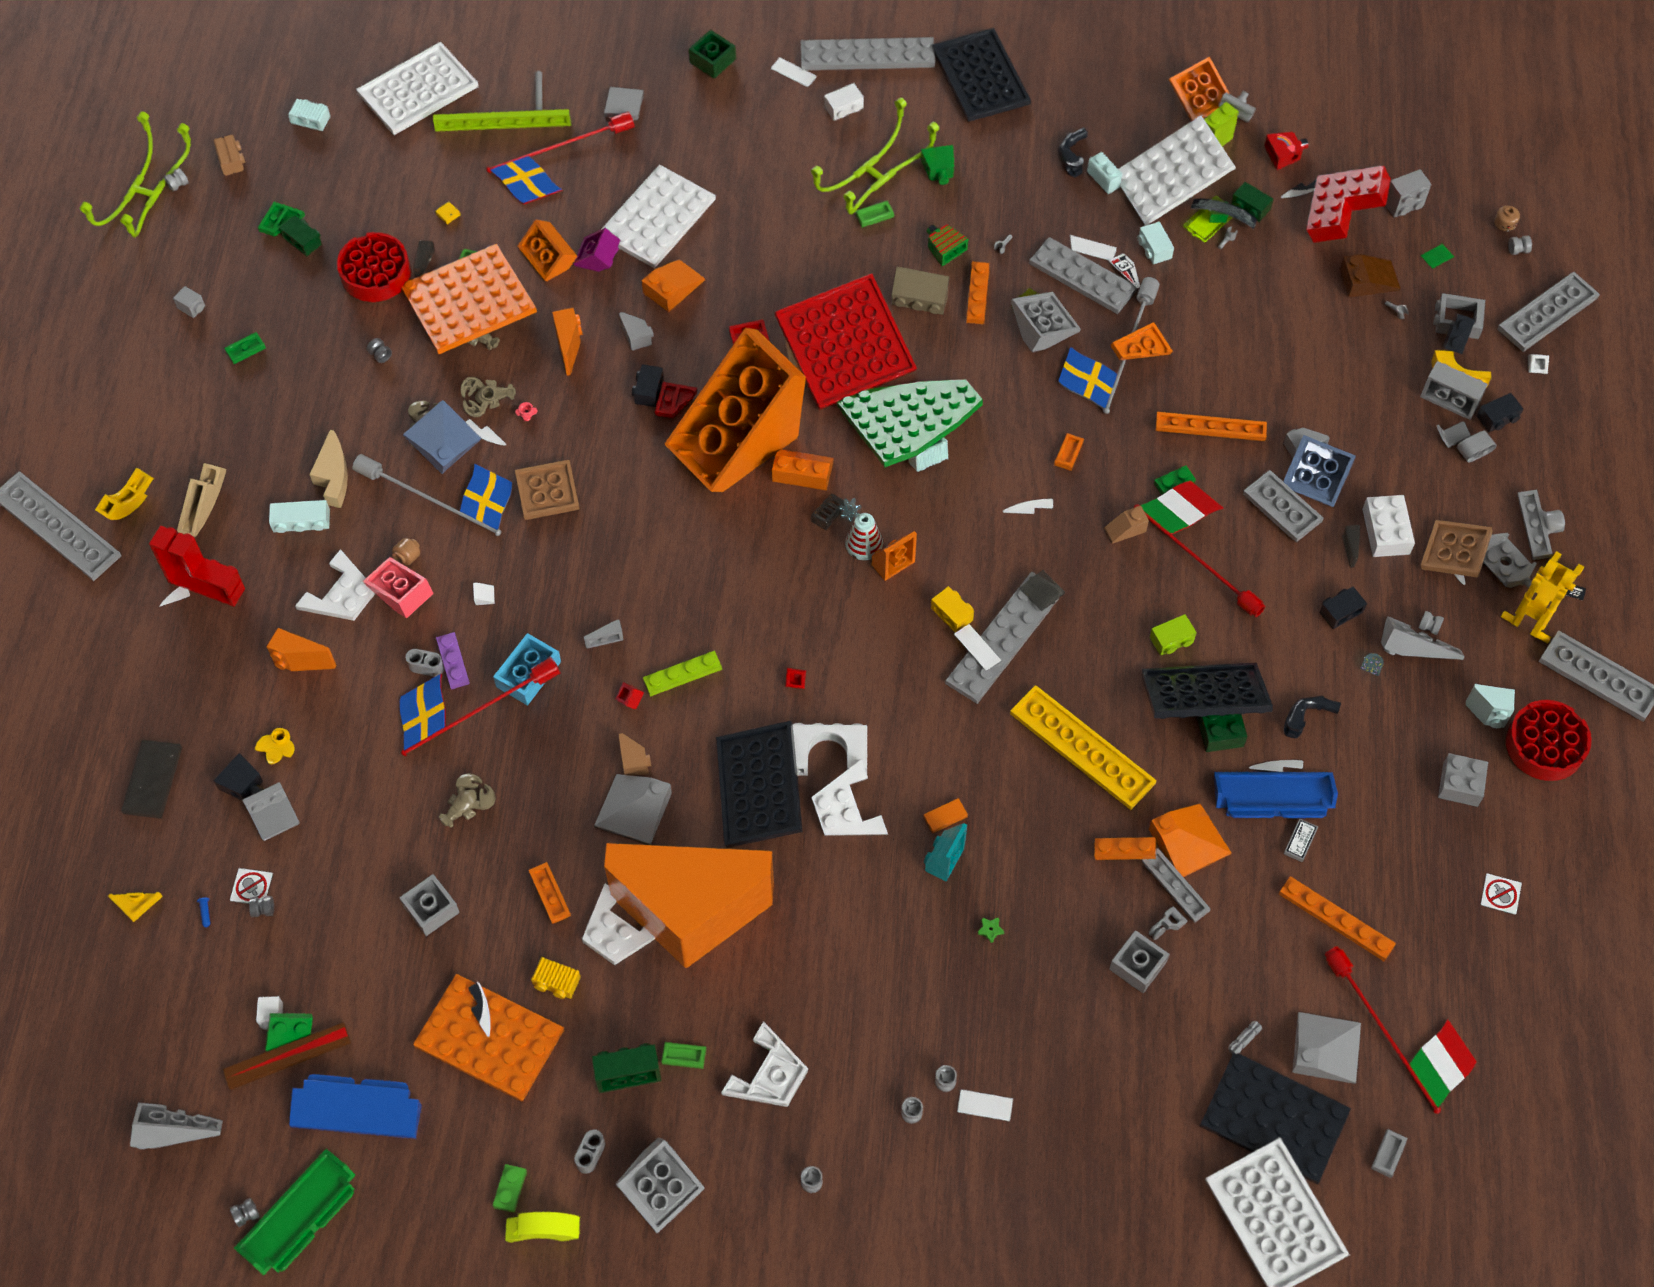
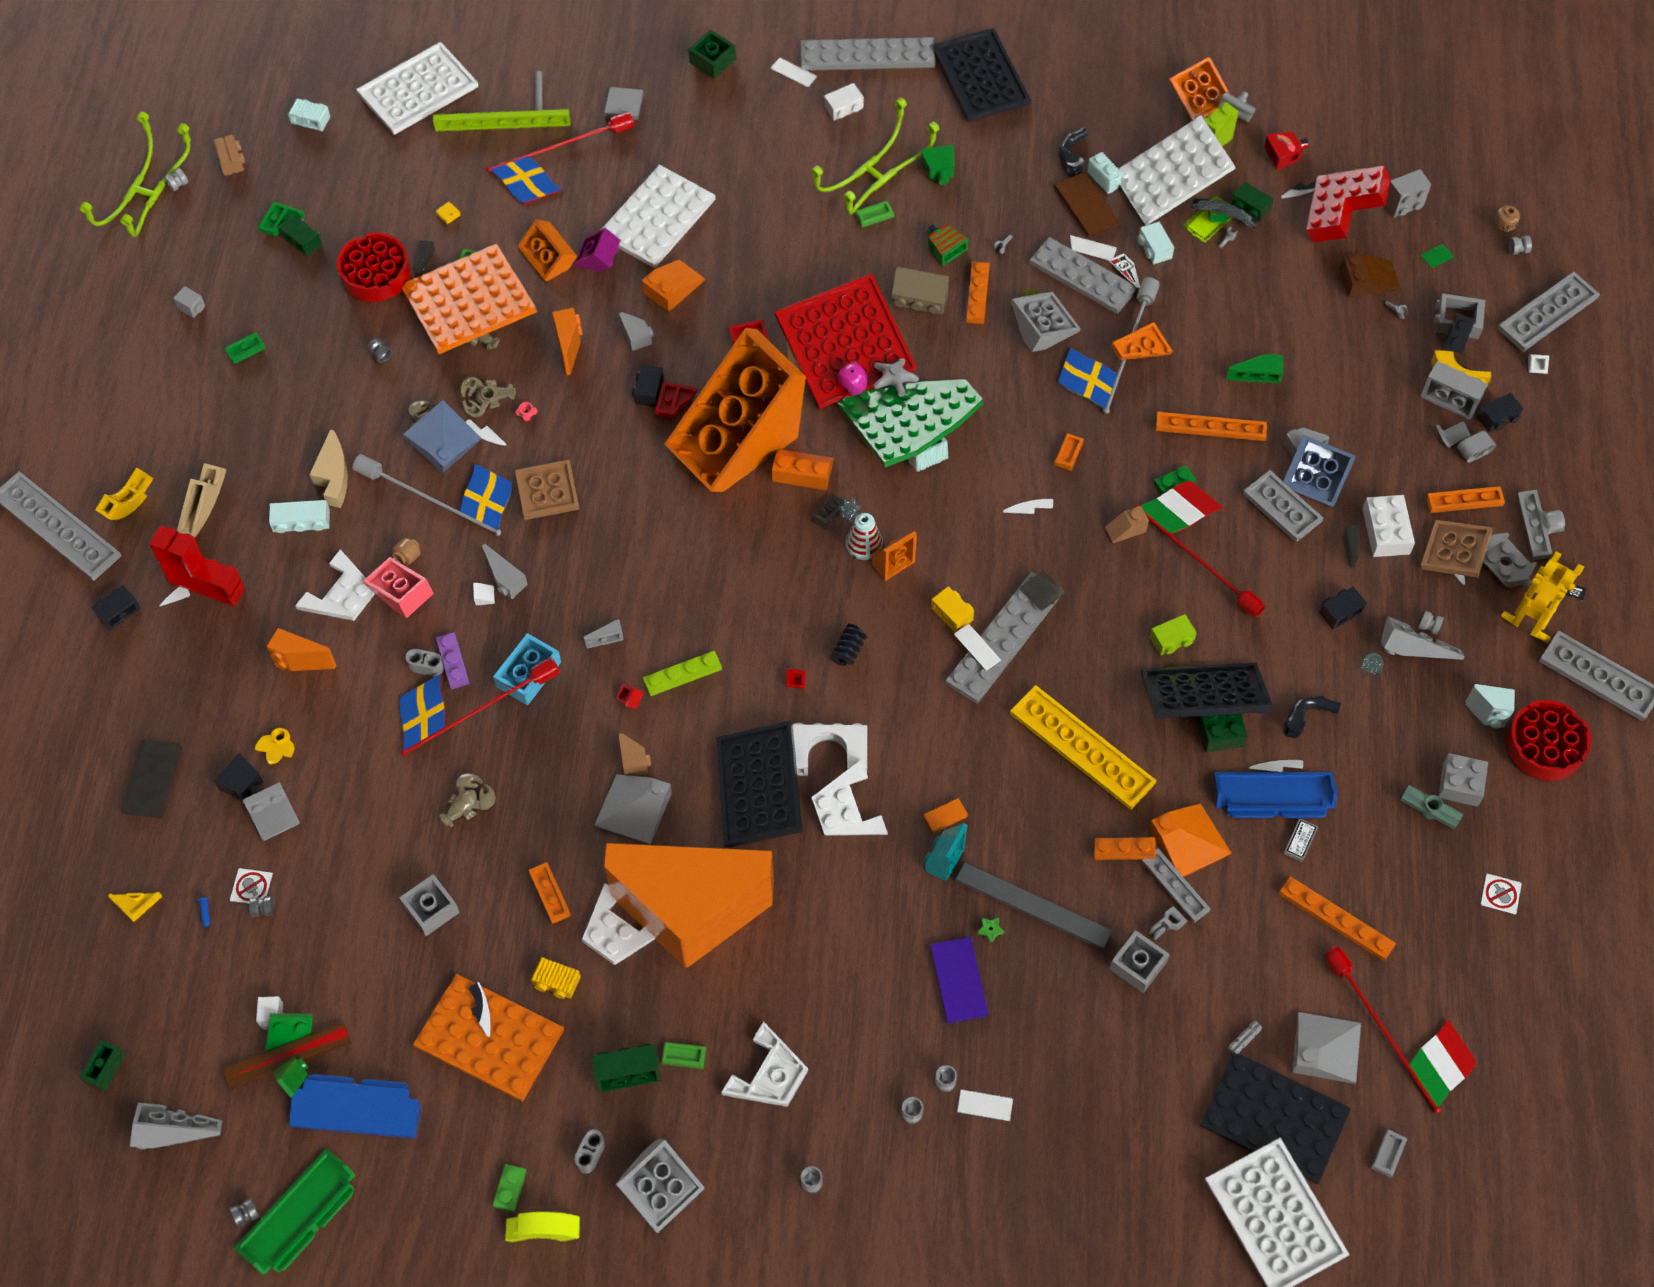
none -> dark green brick [79,1040,126,1093]
none -> black brick [91,585,141,631]
none -> green slope [274,1056,308,1098]
none -> light grey slope [482,543,528,599]
none -> black piece [830,623,867,666]
none -> dark pink helmet [838,362,868,395]
none -> light grey animal [873,358,919,397]
none -> dark purple tile [930,937,988,1024]
none -> dark grey tile [956,863,1112,950]
none -> reddish brown tile [1054,172,1119,237]
none -> green slope [1226,354,1283,383]
none -> sand green piece [1400,785,1463,830]
none -> orange plate [1426,486,1505,513]

